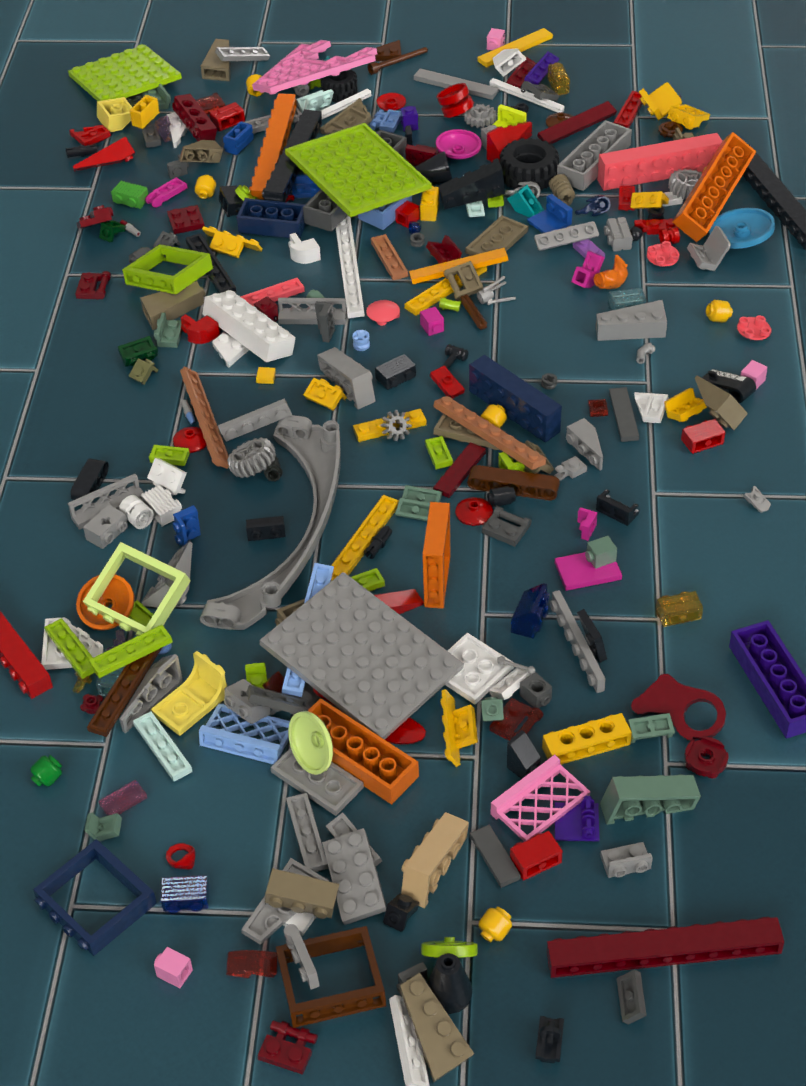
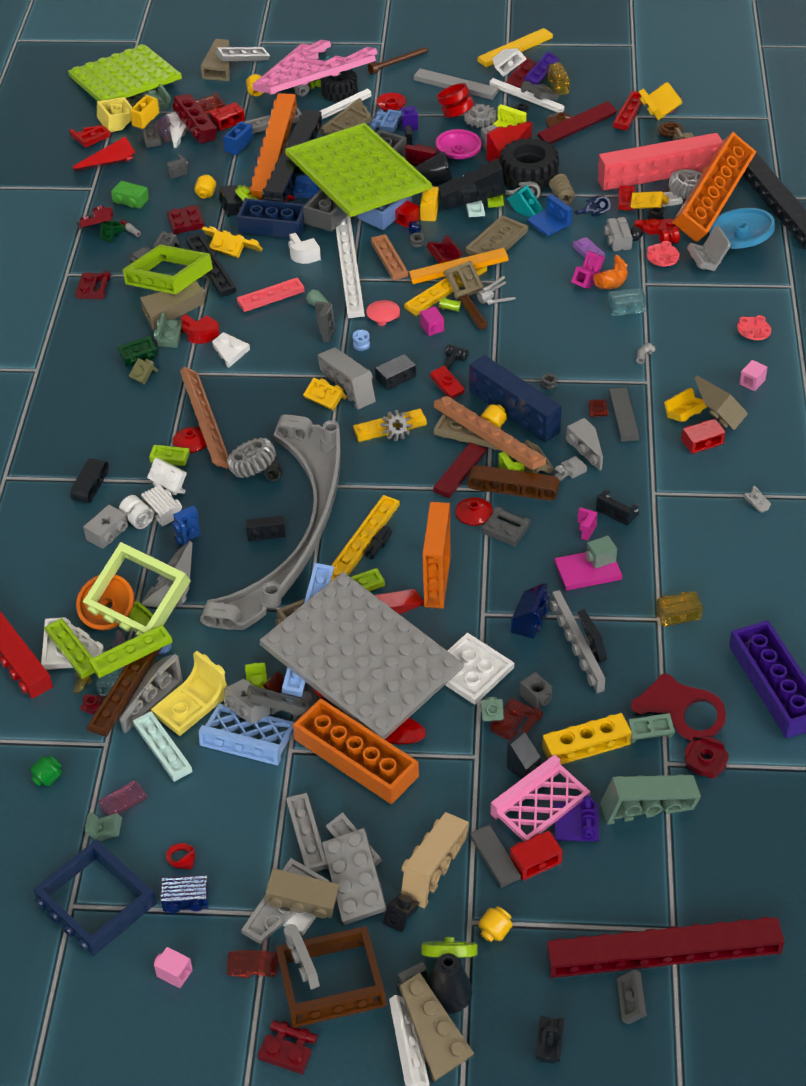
black pin [66,144,97,158] -> none
light grey fence [68,474,144,530] -> none
dark pink hinge [145,177,188,208] -> none
dark tan slope [179,140,223,163] -> none
piece [181,400,196,425] -> none
white brick [202,290,296,362] -> none
light grey plate [218,398,292,442] -> none
dark red brick [254,297,278,322] -> none
yellow tile [256,367,276,384] -> none
light grey plate [270,748,364,816] -> none
light grey fence [278,298,347,325] -> none
yellowish green dish [288,711,333,775] -> none
light aqua bracket [296,89,334,113] -> none
reddish brown wing [375,40,401,61] -> none
sand green slope [395,485,442,521] -> none
lime plate [425,436,453,469] -> none
yellow bracket [440,689,478,767] -> none
bright pink brick [487,28,505,50] -> none
black brick [487,486,516,507] -> none
white plate [489,668,532,700] -> none
light grey hinge [497,656,535,674] -> none
light grey bracket [534,221,599,251] -> none
light grey brick [557,120,632,191] -> none
light grey wedge [595,300,667,341] -> none
light grey bracket [600,842,652,878] -> none
white wing [634,392,669,423] -> none
yellow plate [667,104,710,130] -> none
black door [702,369,756,403] -> none
yellow head [706,300,733,323] -> none

